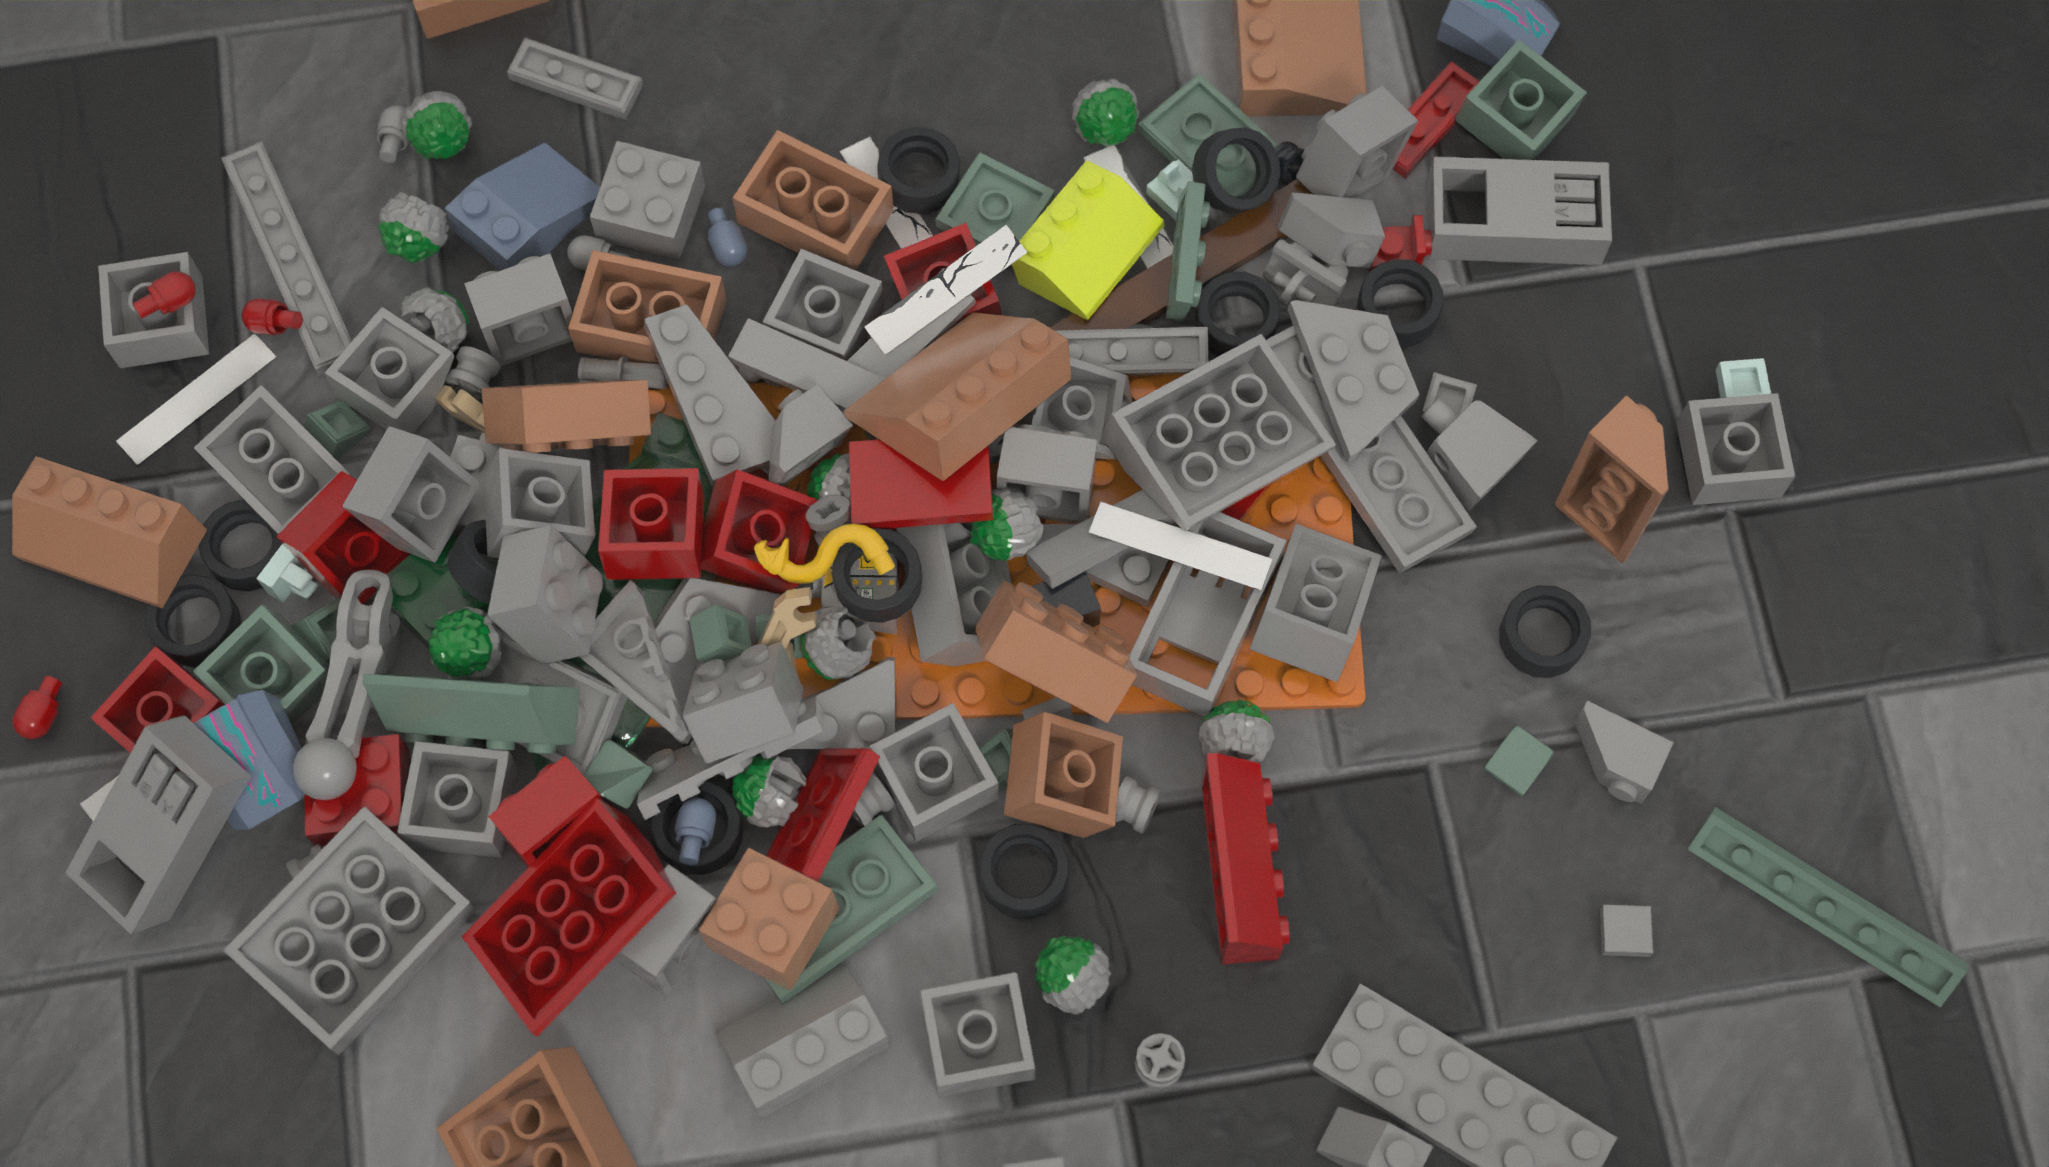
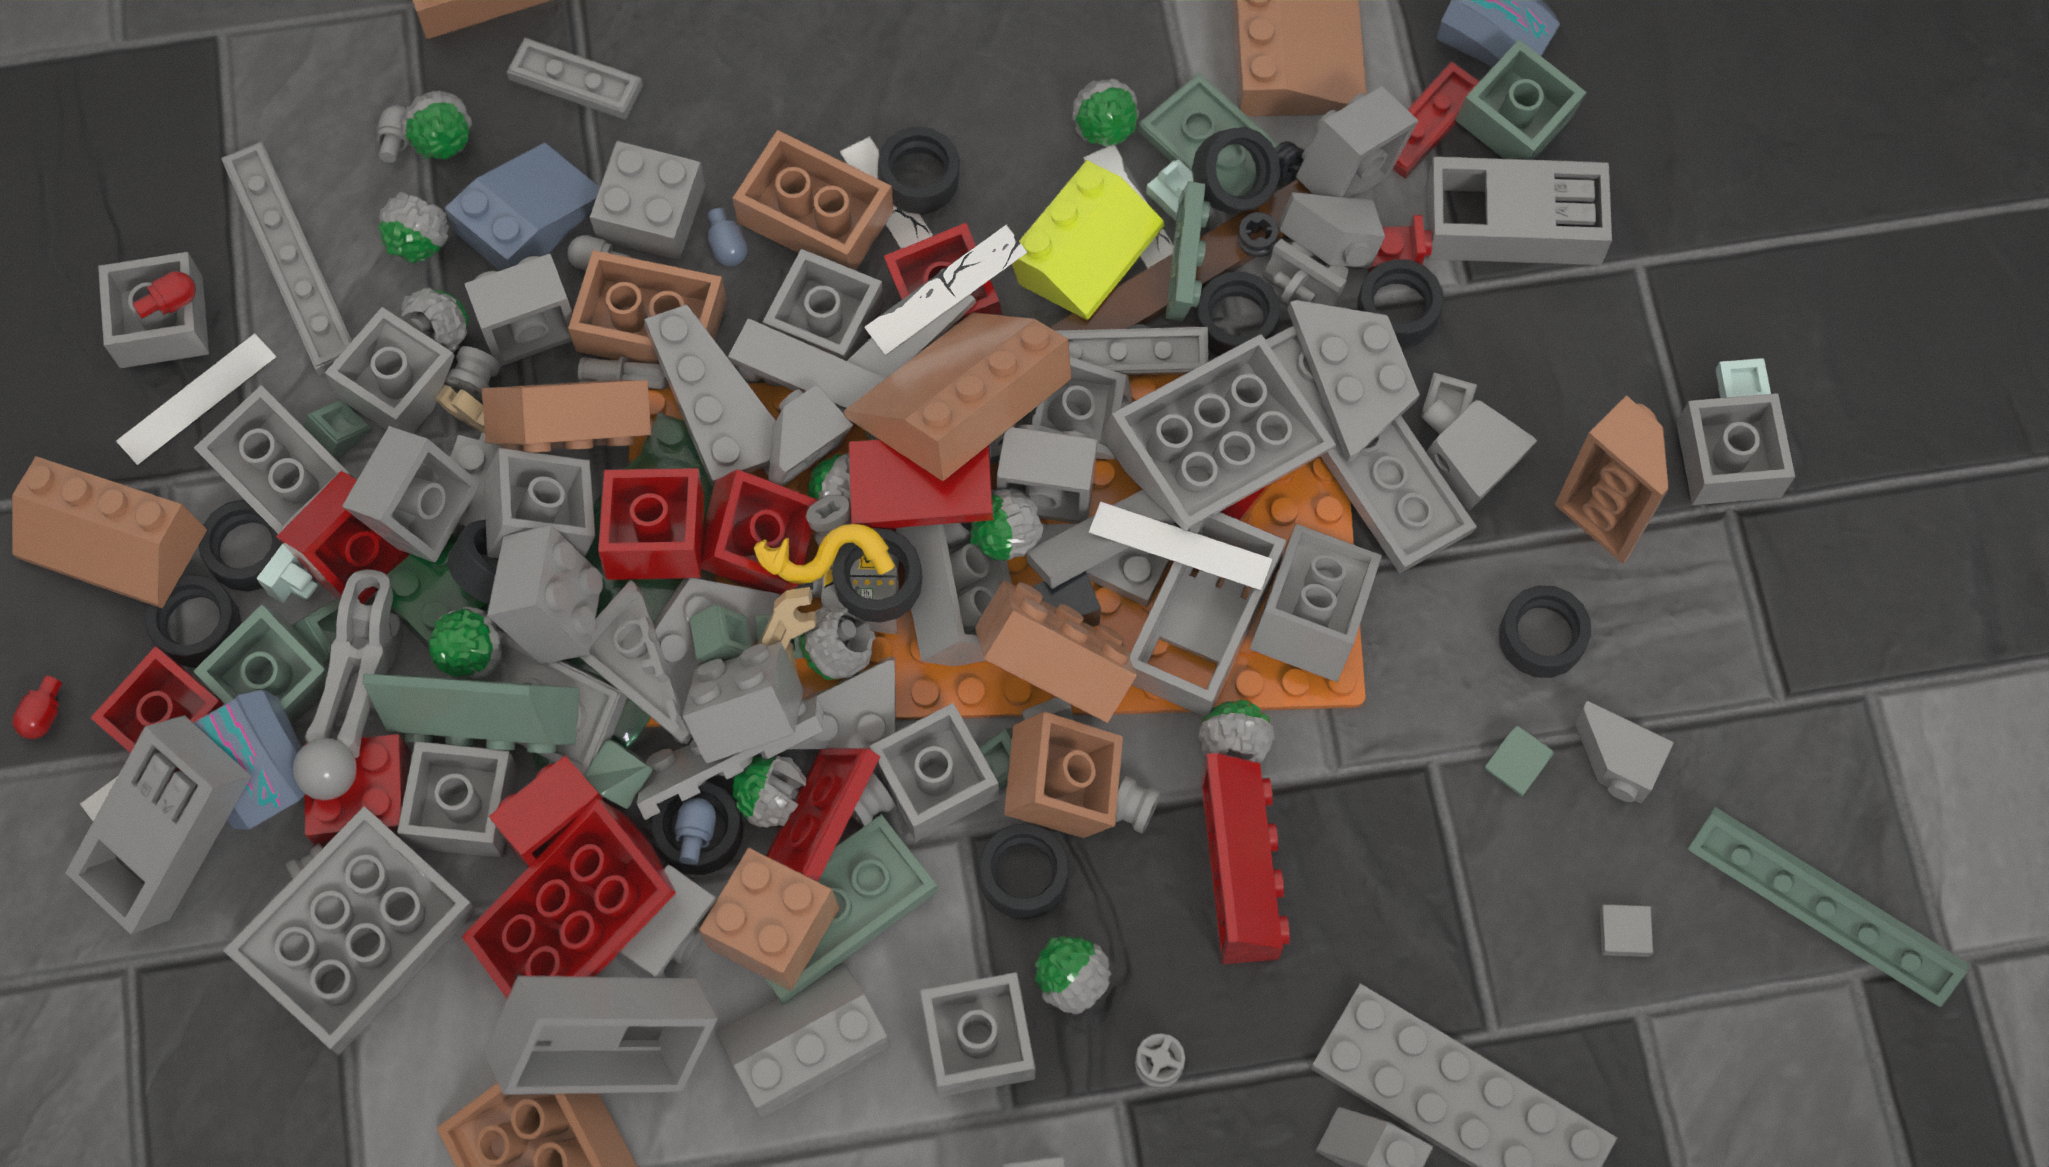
red cylinder [241,298,303,335] -> none
sand green plate [936,152,1055,266] -> none
none -> light grey piece [484,976,717,1095]
none -> black bush [1238,212,1278,257]

